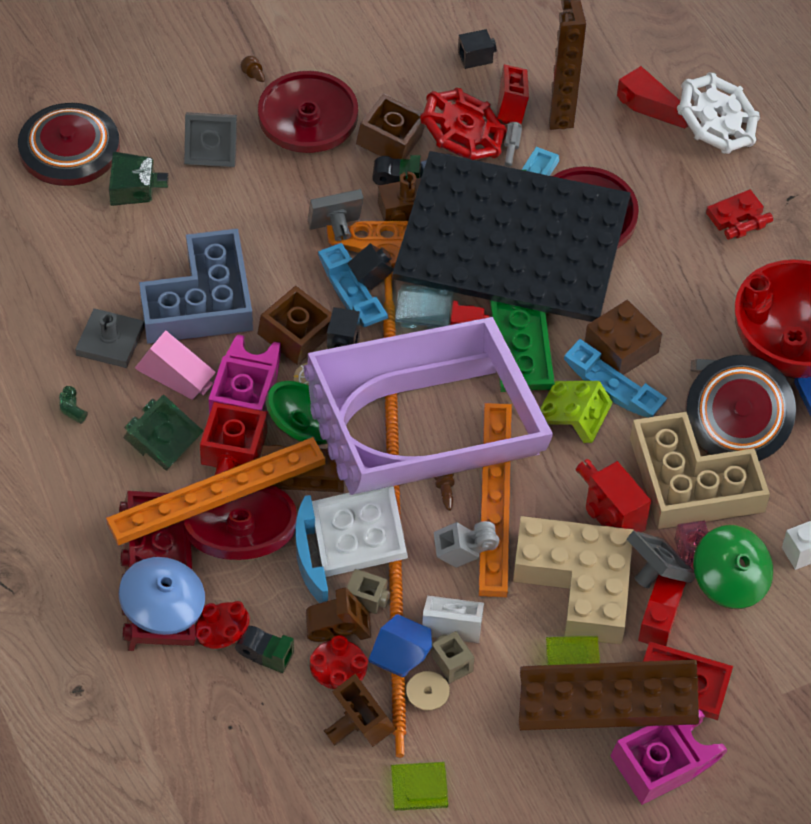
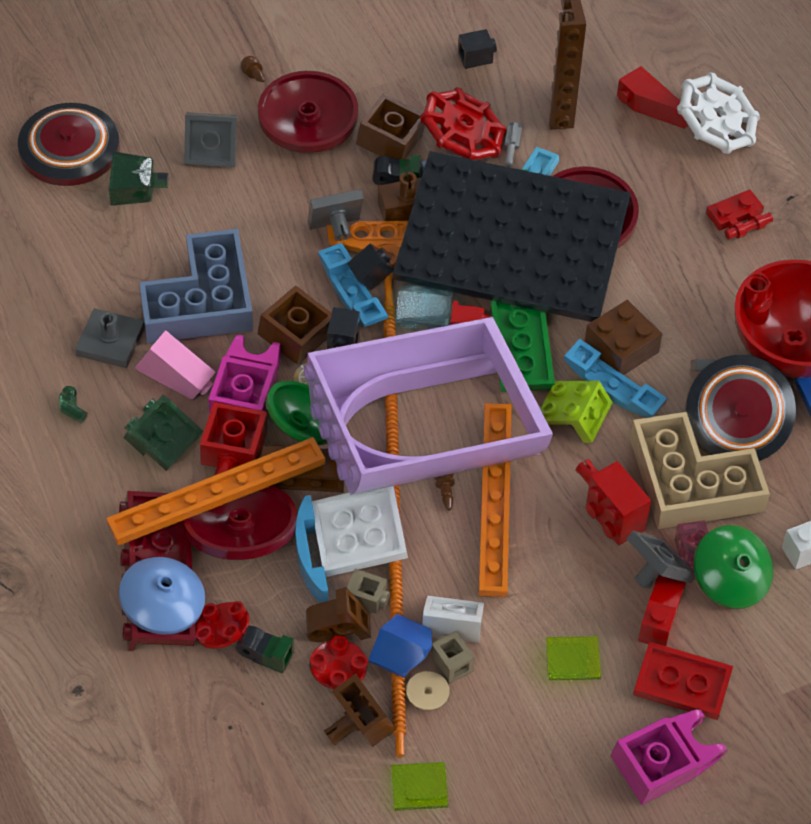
light grey brick [433,521,499,568] -> none
red slope [497,64,529,124] -> none
tan brick [513,516,633,644] -> none
reddish brown bracket [519,660,699,731] -> none

